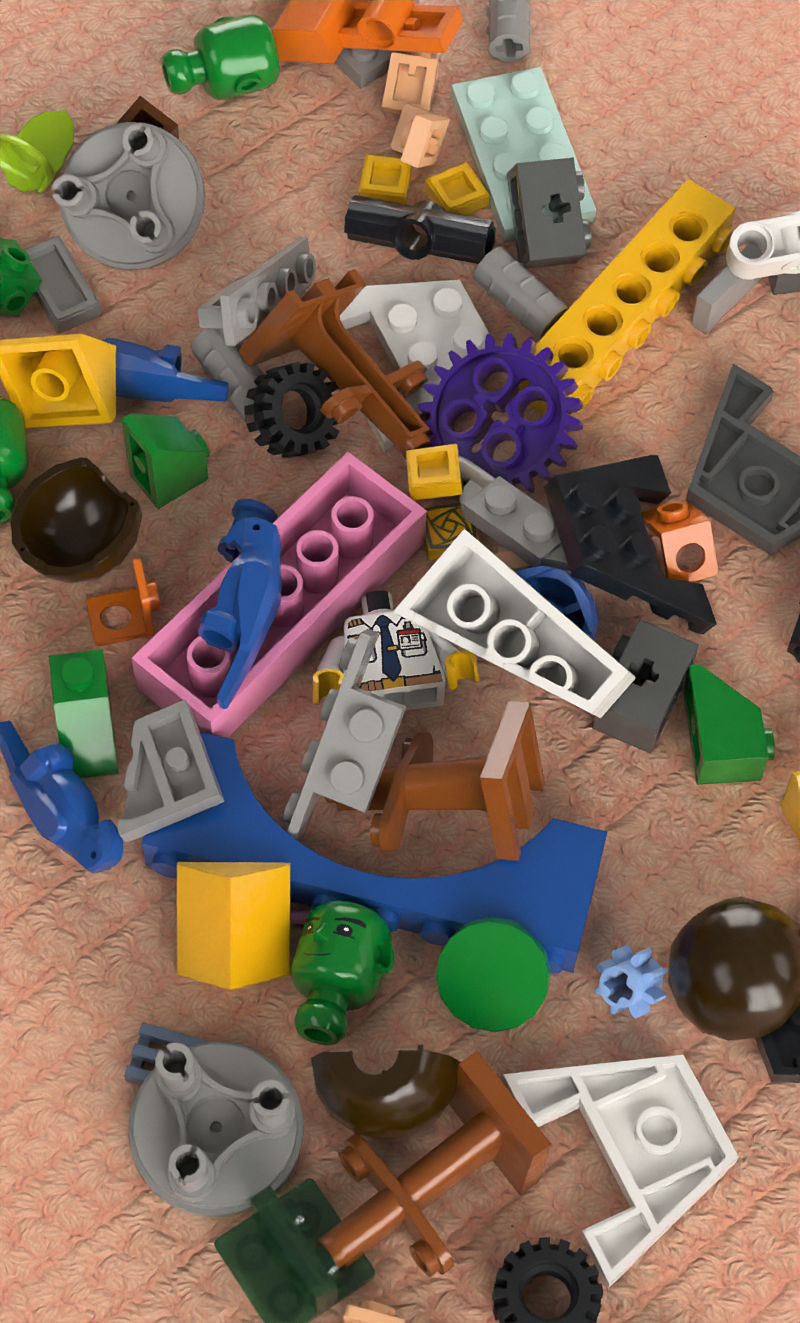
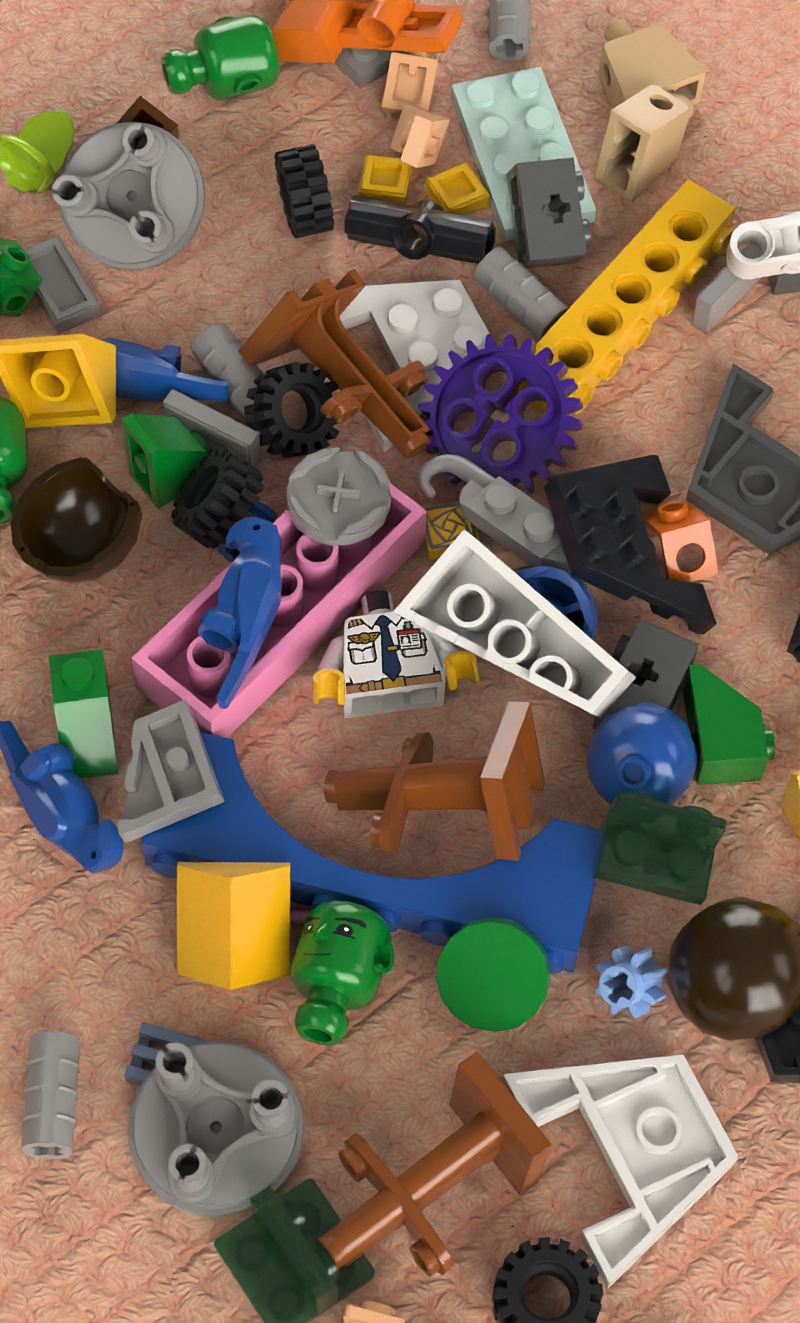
orange bracket [86,557,161,646] -> none
light grey bracket [197,237,316,346] -> none
light grey bracket [282,629,406,841] -> none
dark brown cylinder [311,1045,461,1139] -> none
yellow tile [406,444,463,501] -> none
none -> light grey axle [21,1031,80,1159]
none -> light grey tile [163,389,261,467]
none -> black tyre [171,448,264,549]
none -> black tyre [274,144,334,239]
none -> light grey tile [287,447,391,546]
none -> blue cylinder [587,702,698,814]
none -> clear green bracket [593,791,727,906]
none -> tan torso [594,85,694,202]
none -> tan torso [599,19,706,109]

